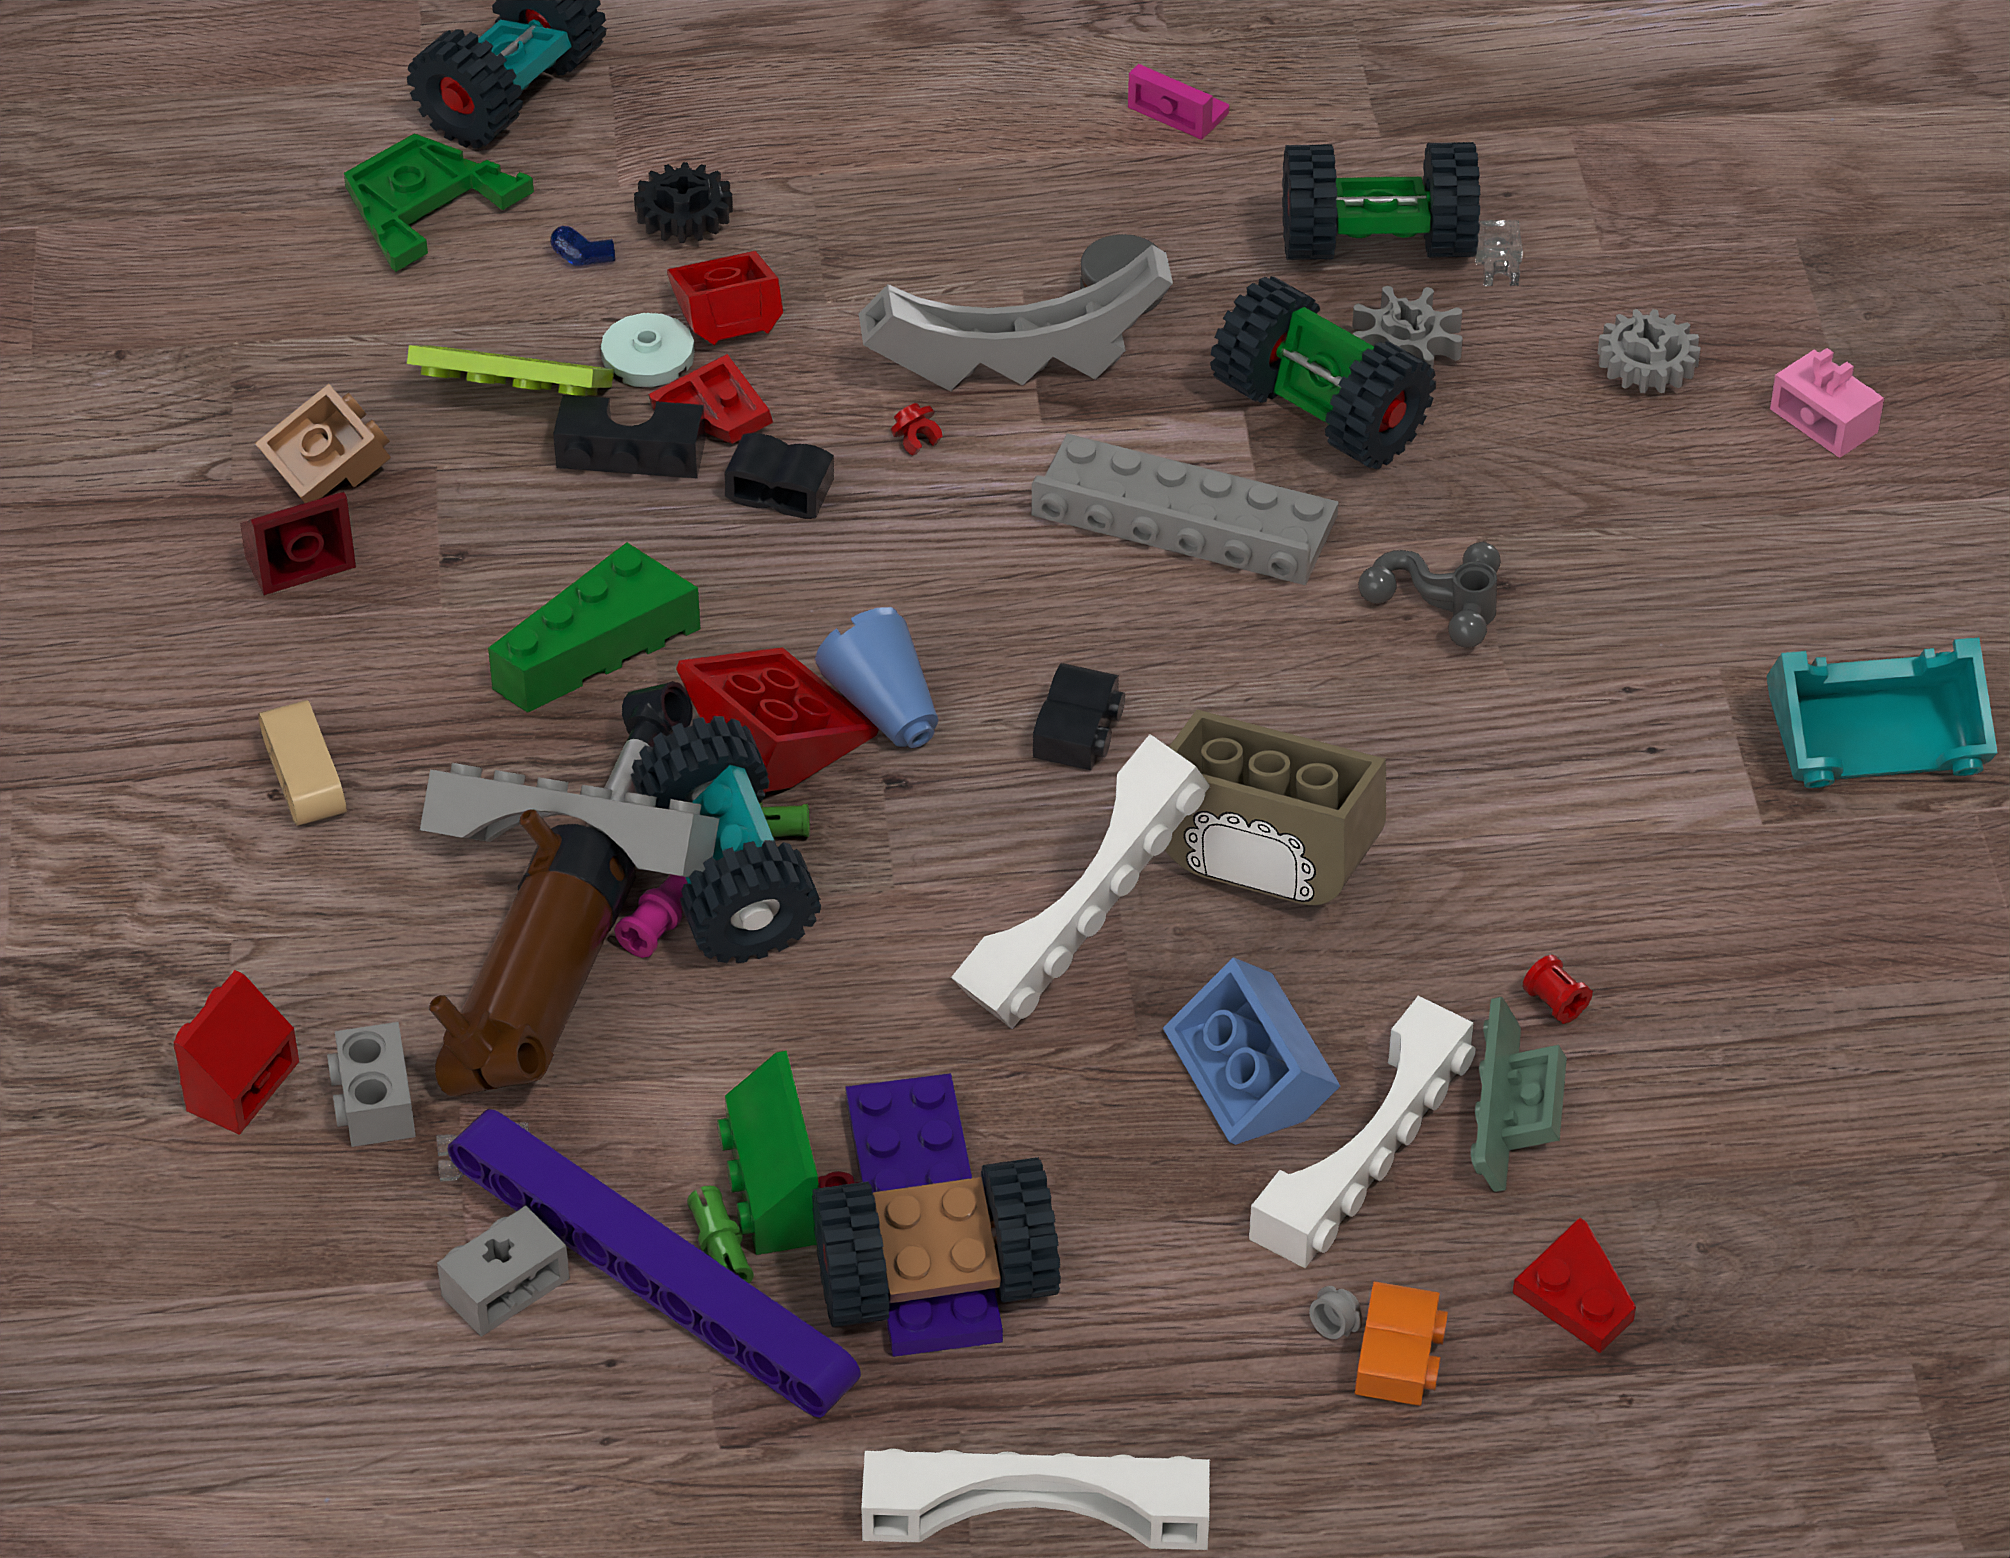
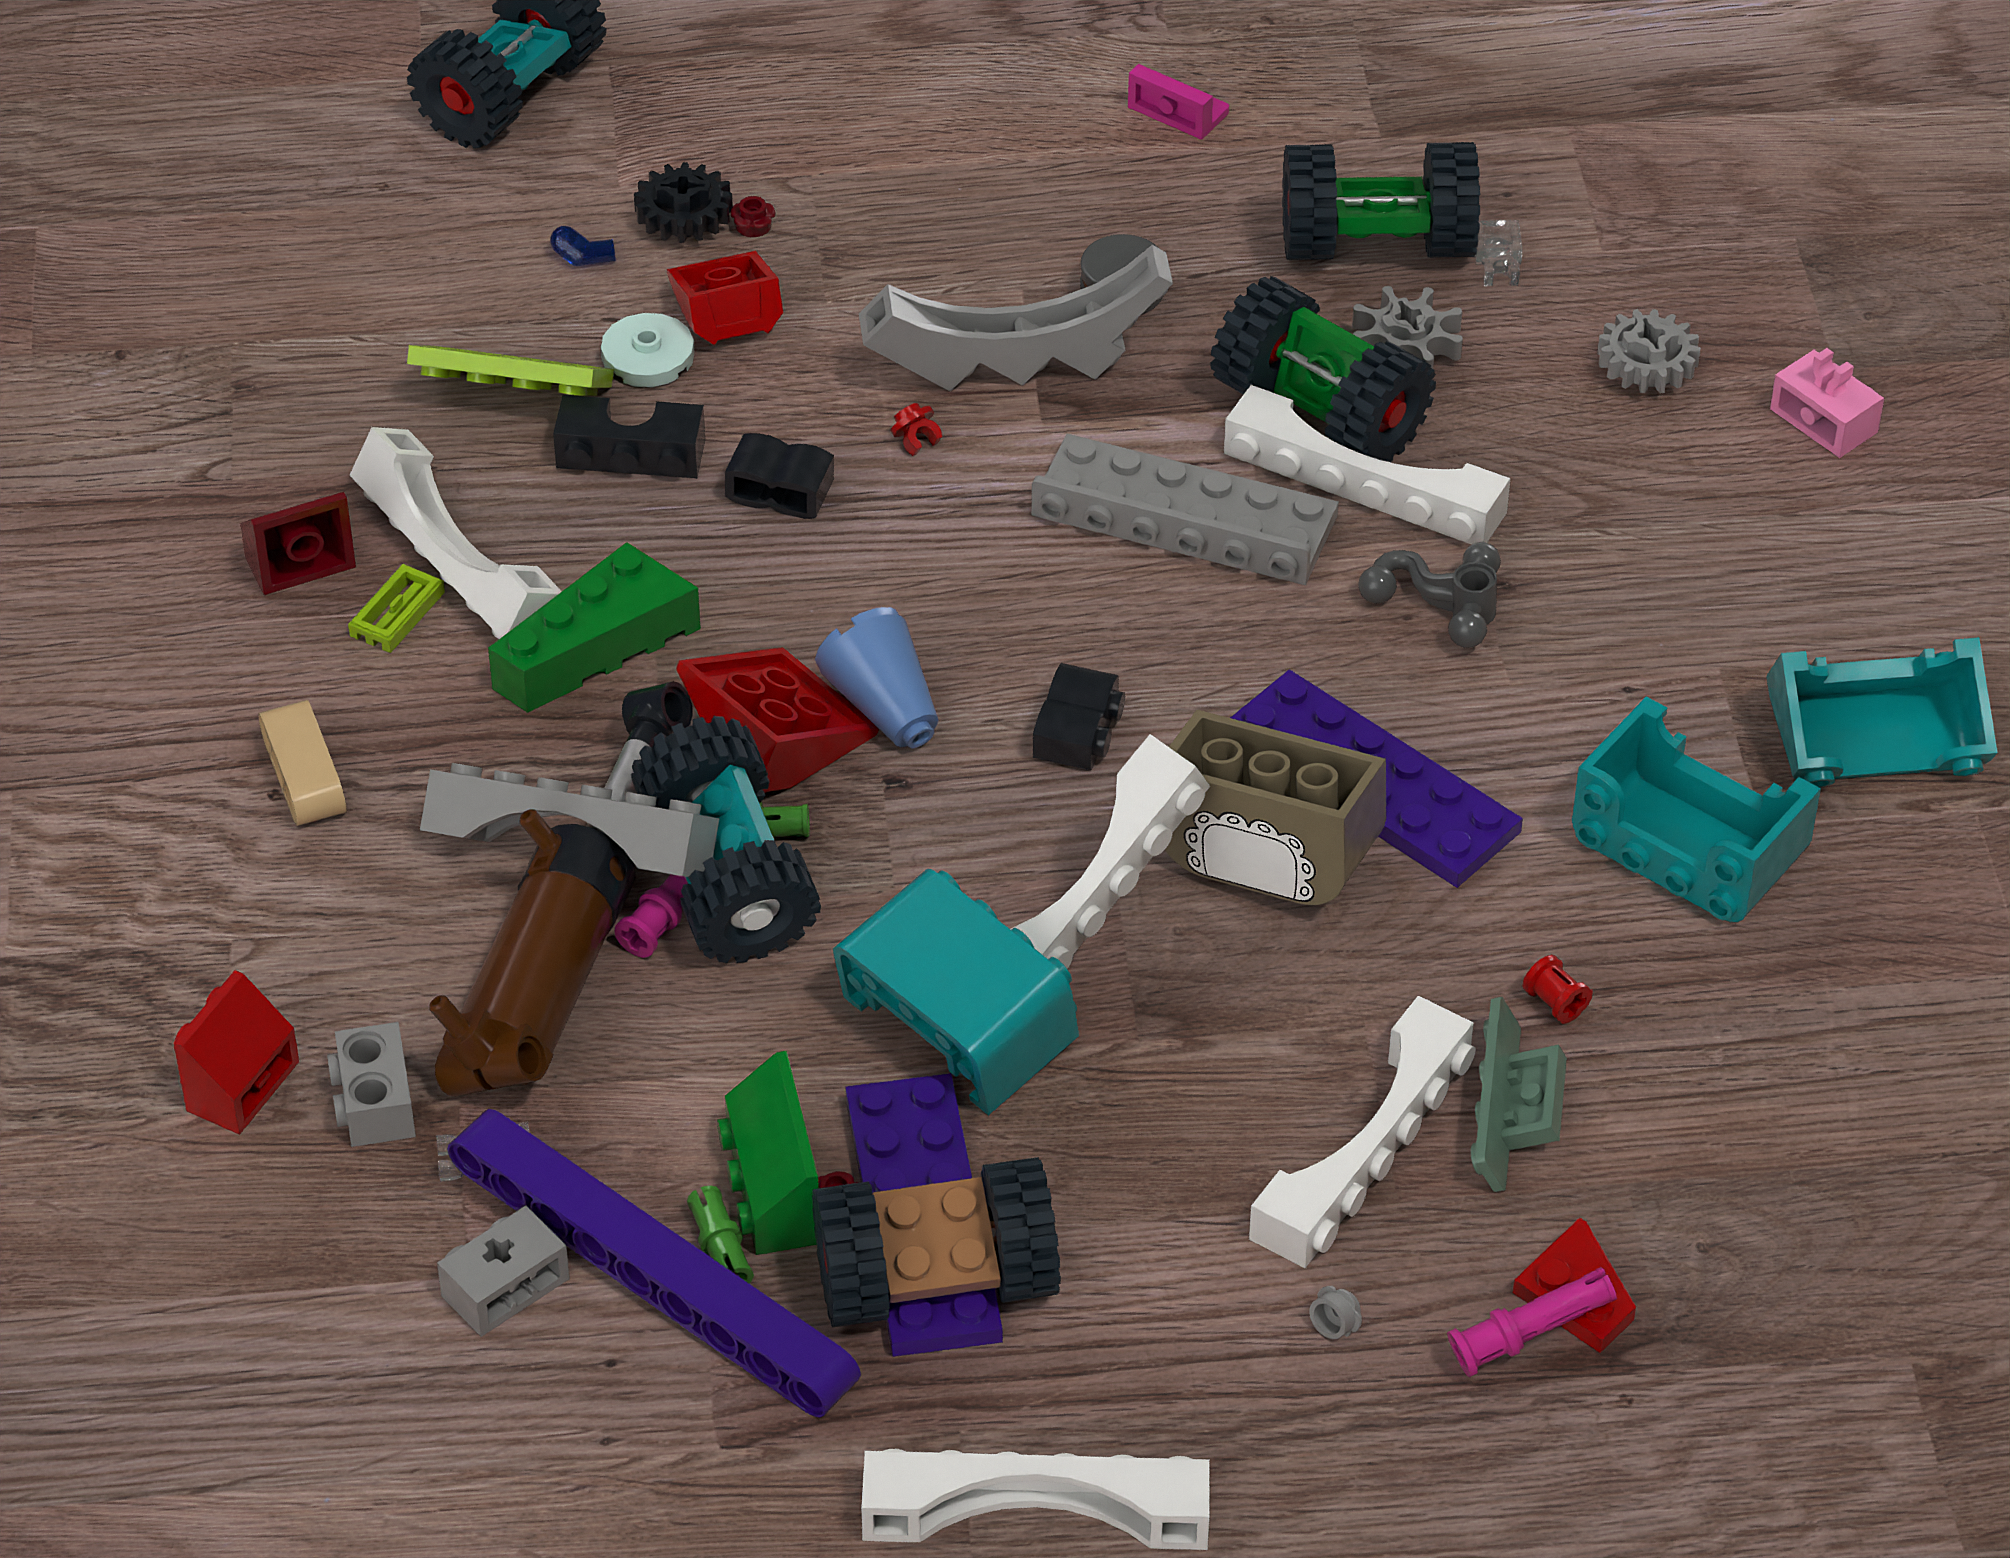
medium nougat plate [255,384,391,503] -> none
green wing [344,133,534,272] -> none
red wing [648,354,773,444] -> none
medium blue slope [1163,957,1340,1145] -> none
orange brick [1354,1281,1448,1406] -> none
none -> lime tile [348,564,445,653]
none -> white arch [350,427,562,639]
none -> dark red plate [731,196,776,237]
none -> teal windscreen [833,869,1079,1116]
none -> white arch [1224,385,1510,545]
none -> dark purple plate [1230,669,1523,888]
none -> dark pink pin [1447,1267,1617,1377]
none -> teal windscreen [1572,696,1821,922]

